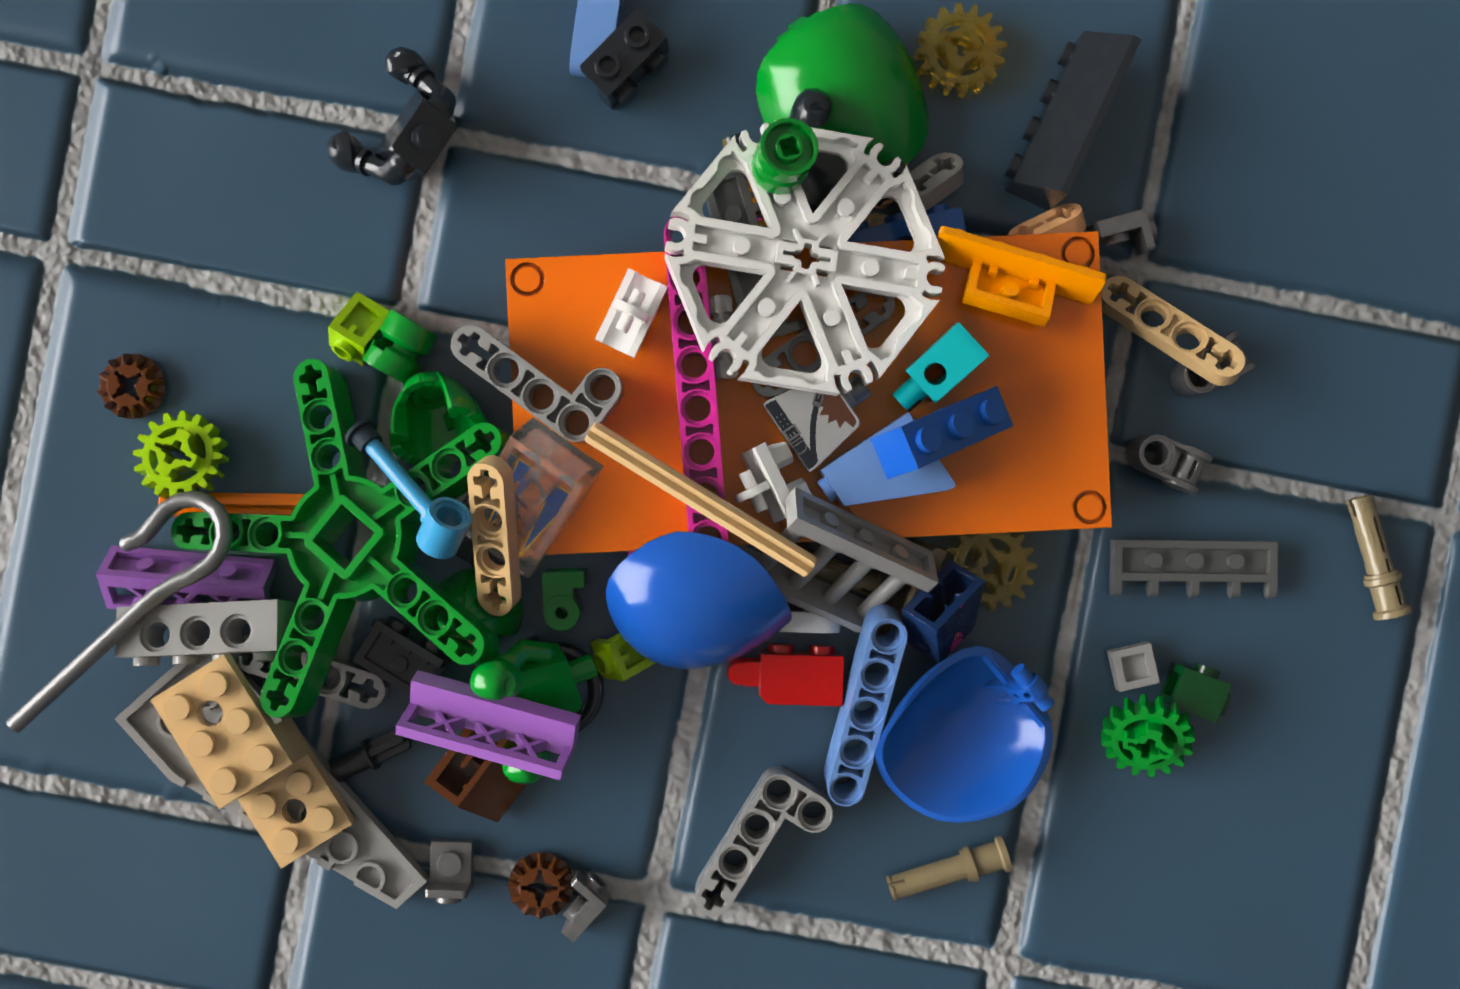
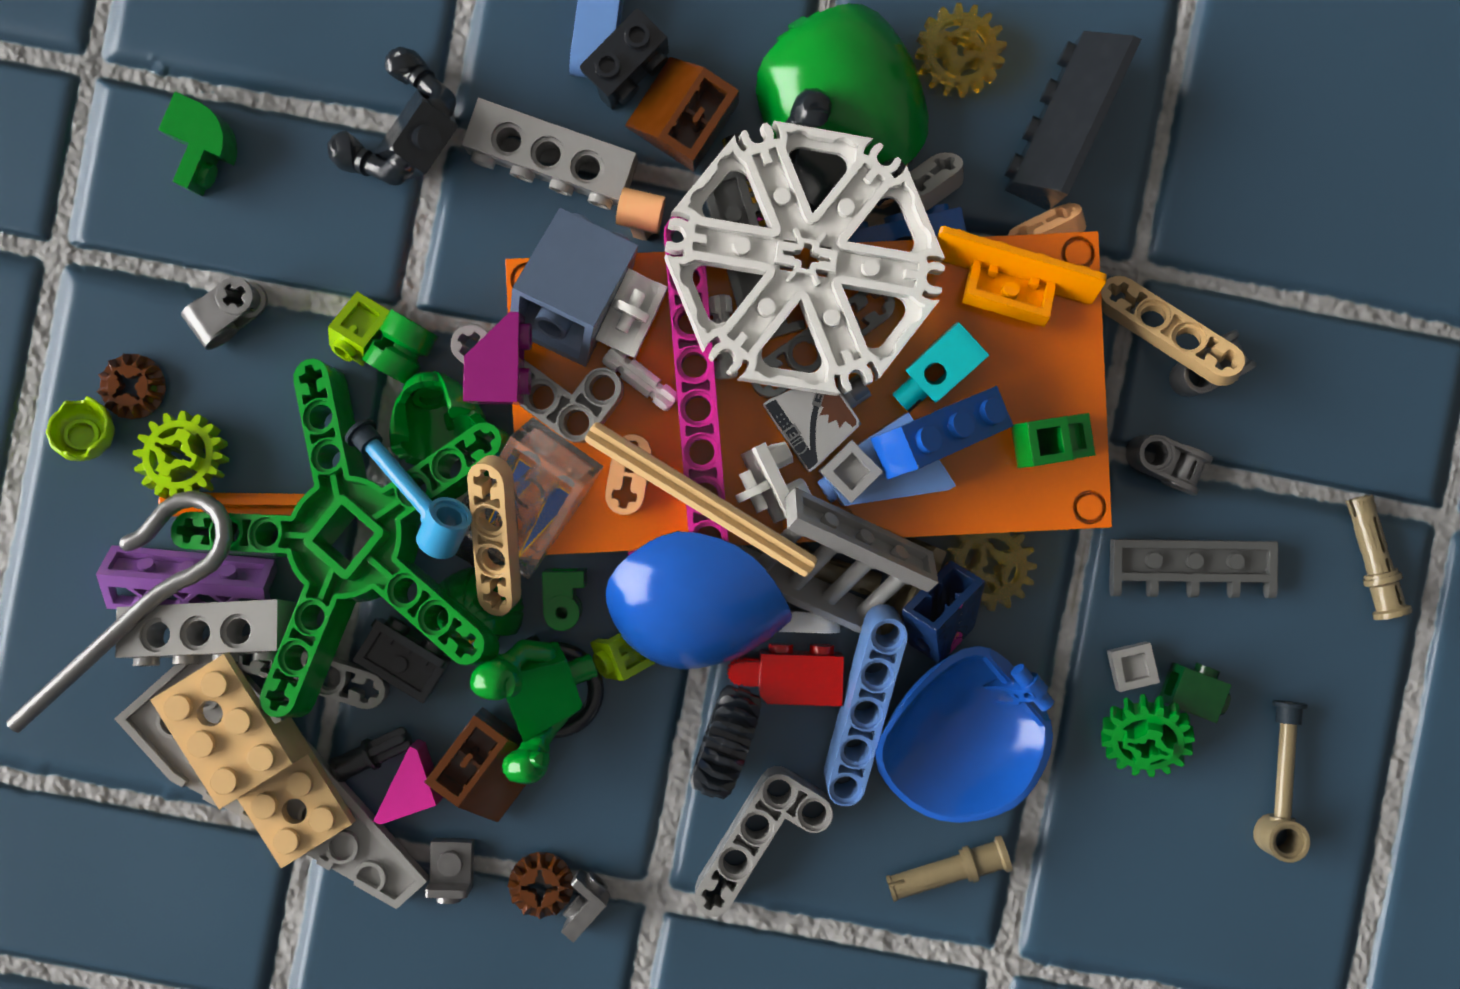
medium lavender fence [395,670,581,781] -> none
green wheel [751,118,819,195] -> none
flat silver bracket [1087,208,1158,256] -> none
none -> lime hair [46,396,115,461]
none -> green brick [158,92,237,197]
none -> flat silver piece [181,277,268,350]
none -> dark pink slope [373,739,443,825]
none -> light grey brick [462,98,638,210]
none -> magenta slope [463,312,532,405]
none -> sand blue slope [510,208,639,367]
none -> white axle [602,348,677,411]
none -> light nougat beam [605,434,652,515]
none -> light nougat piece [615,187,666,241]
none -> reddish brown slope [625,57,739,172]
none -> black gear [690,685,762,799]
none -> light grey plate [819,440,883,503]
none -> green brick [1011,413,1096,468]
none -> dark tan piece [1253,700,1310,863]

